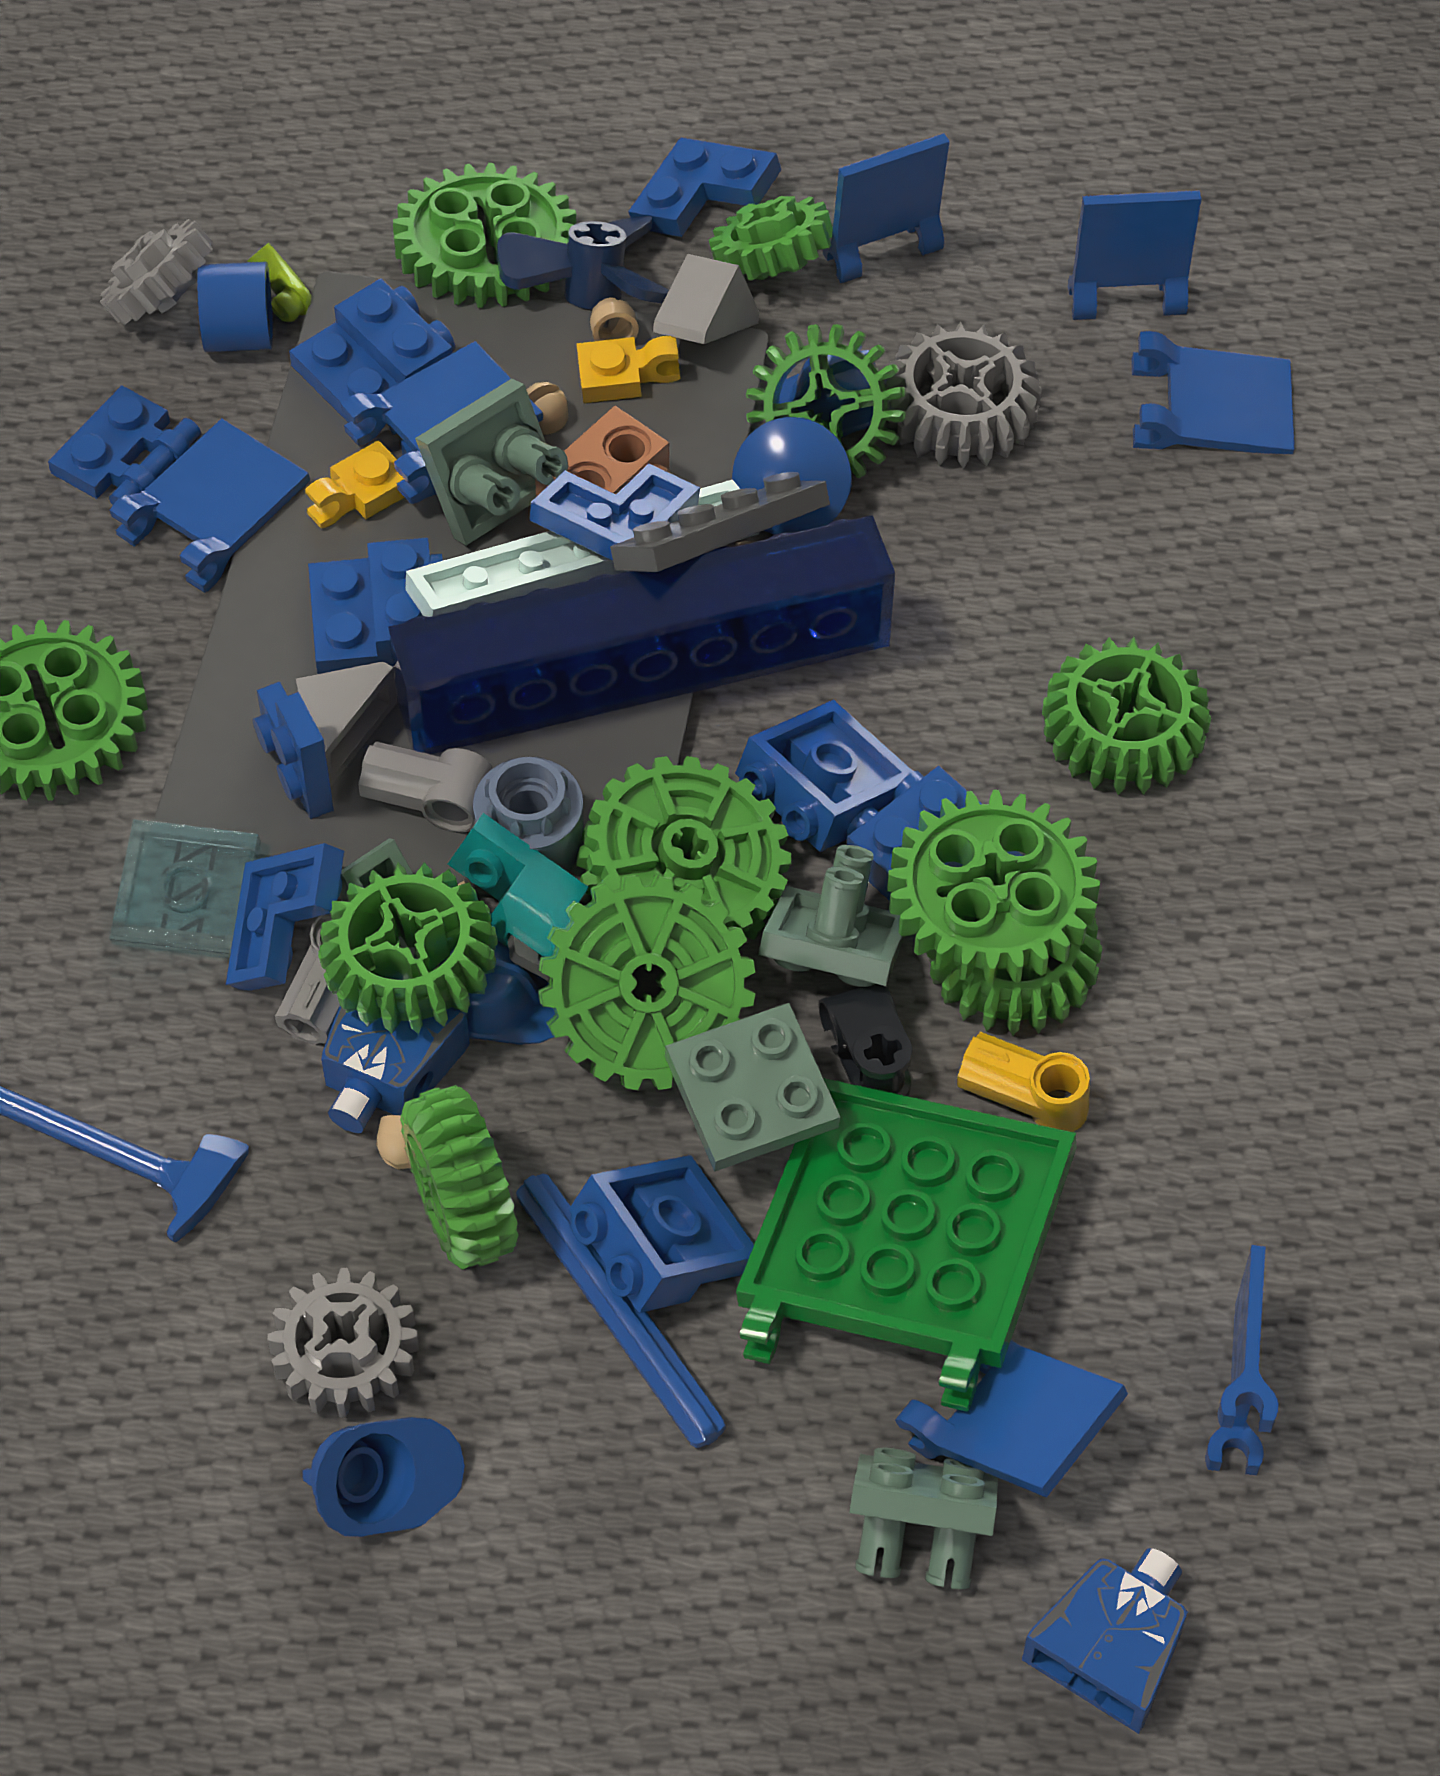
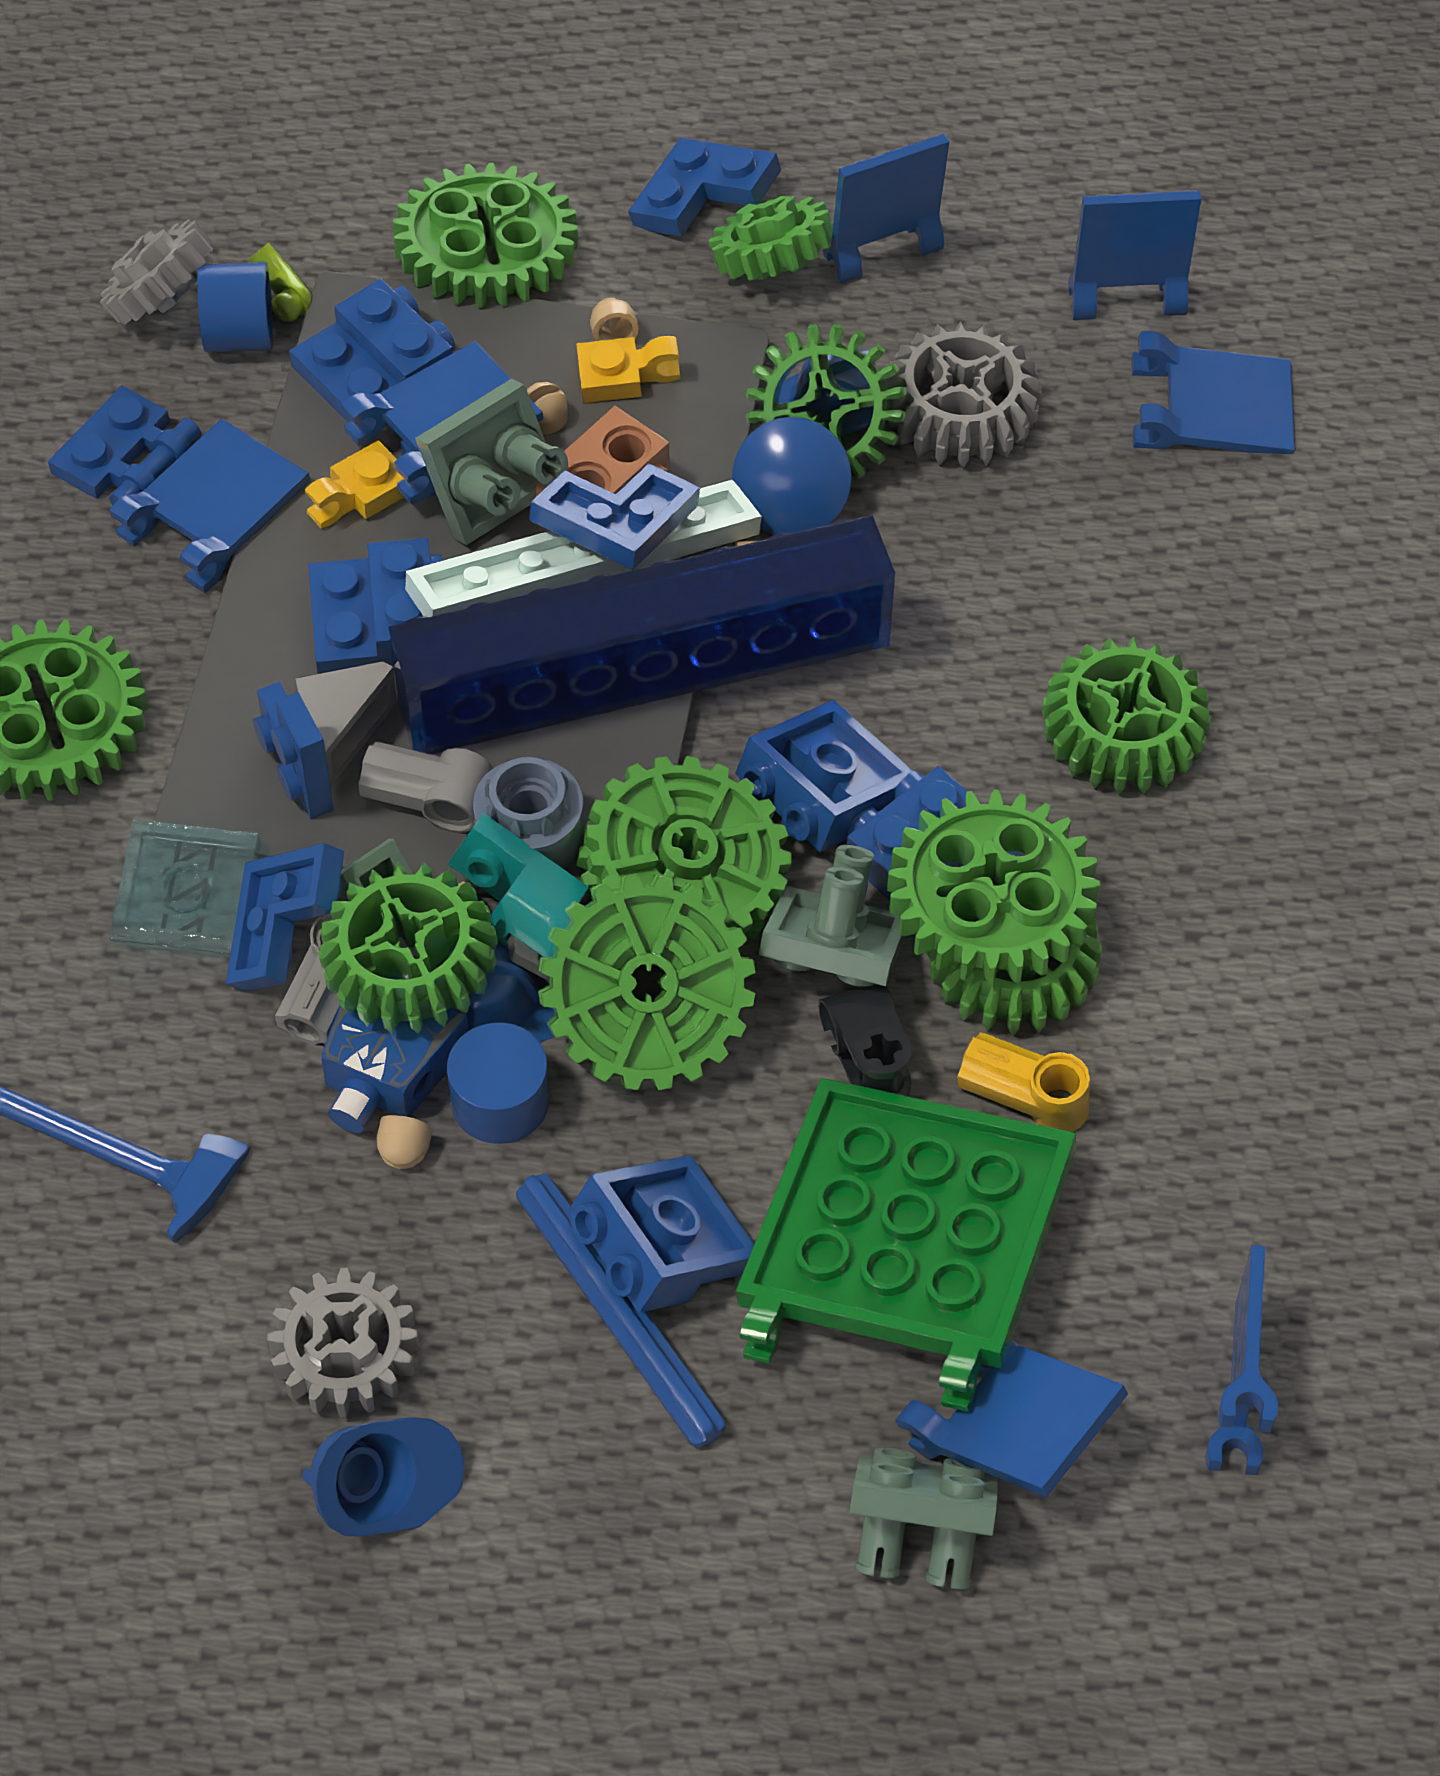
bright green gear [400,1085,518,1270] -> none
dark blue piece [497,216,669,310] -> none
dark grey plate [610,472,830,572] -> none
light grey slope [653,254,759,344] -> none
sand green plate [665,1003,840,1172] -> none
blue torso [1022,1548,1188,1734] -> none
none -> blue piece [447,1023,549,1144]

